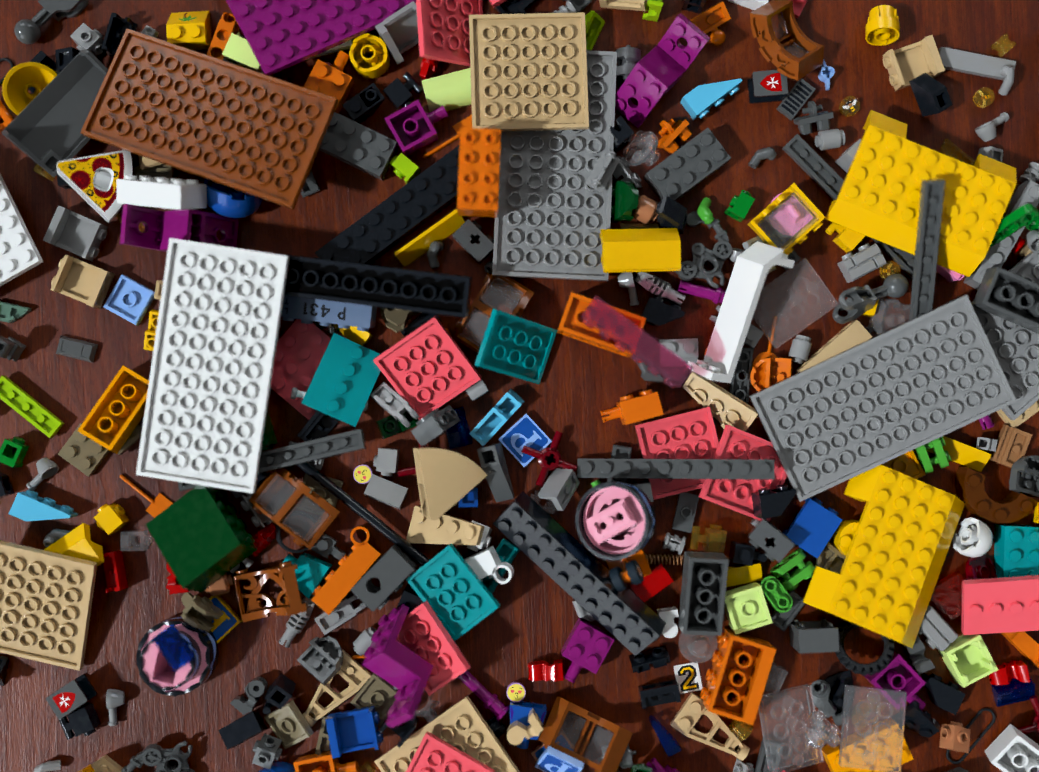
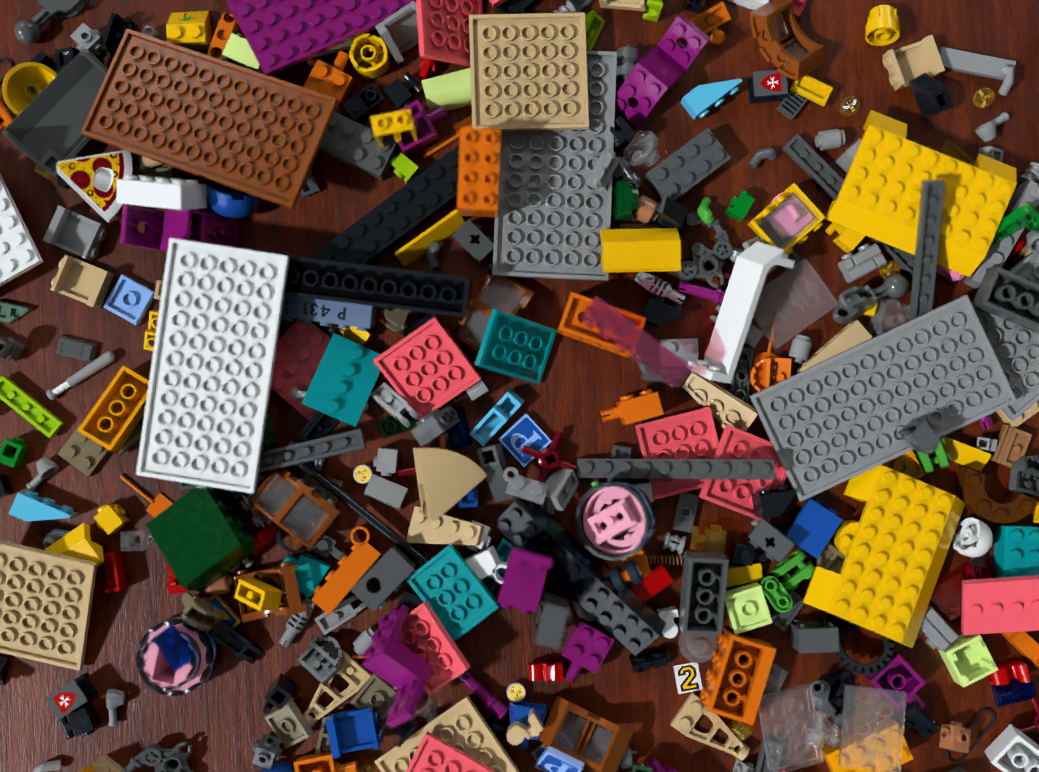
black hinge [219,711,268,750] -> none
dark grey leg [230,677,268,715] -> none
light grey bar [618,272,639,306] -> none
black hinge [638,679,681,709] -> none
clear blue slope [649,715,682,757] -> none
orange hips [655,119,692,154] -> none
dark grey hips [793,101,834,135] -> none
light blue piece [818,59,835,90] -> none
dark grey leg [901,635,935,674] -> none
black slope [922,673,965,715] -> none
clear yellow wheel [990,33,1016,58] -> none
none -> light grey piece [46,351,116,400]
none -> black hinge [209,618,264,664]
none -> yellow brick [234,578,283,611]
none -> yellow window [370,109,418,148]
none -> magenta bracket [497,546,553,615]
none -> light grey hinge [503,467,549,505]
none -> dark grey brick [534,590,571,649]
none -> yellow tile [789,75,833,107]
none -> dark grey brick [898,420,942,454]

